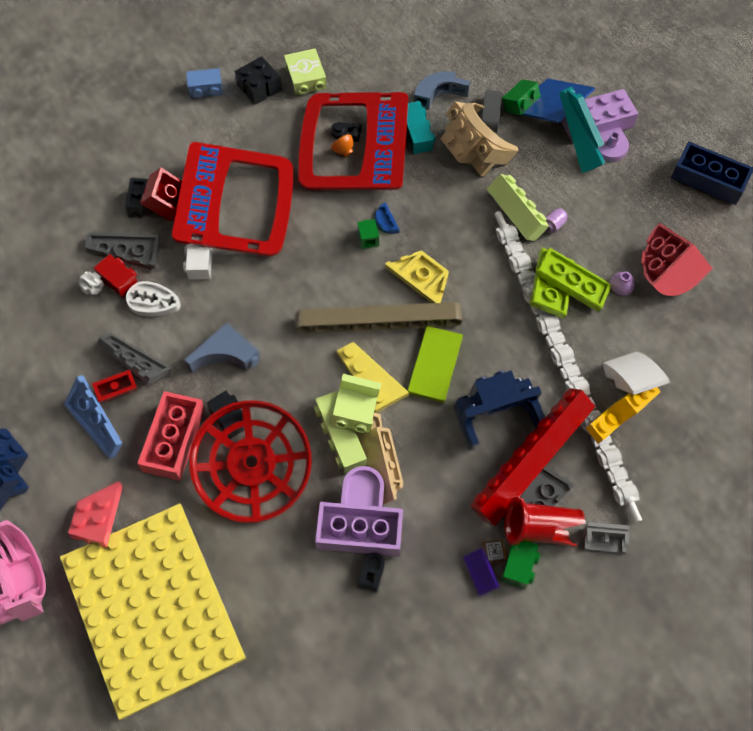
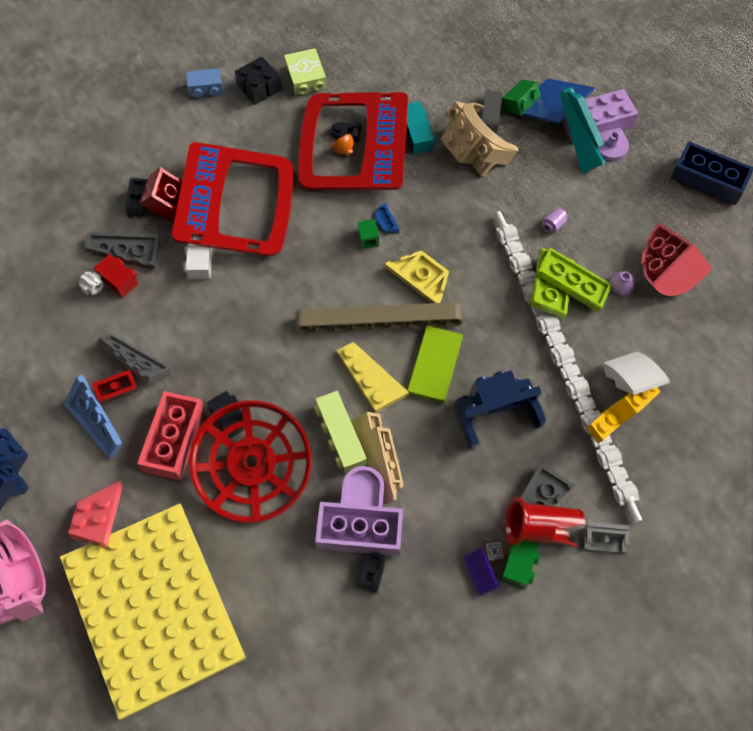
white piece [126,281,181,317] -> none
sand blue arch [185,323,260,373] -> none
yellowish green panel [331,374,381,433] -> none
sand blue arch [414,71,470,109] -> none
red brick [470,388,596,526] -> none
yellowish green brick [487,174,549,241] -> none

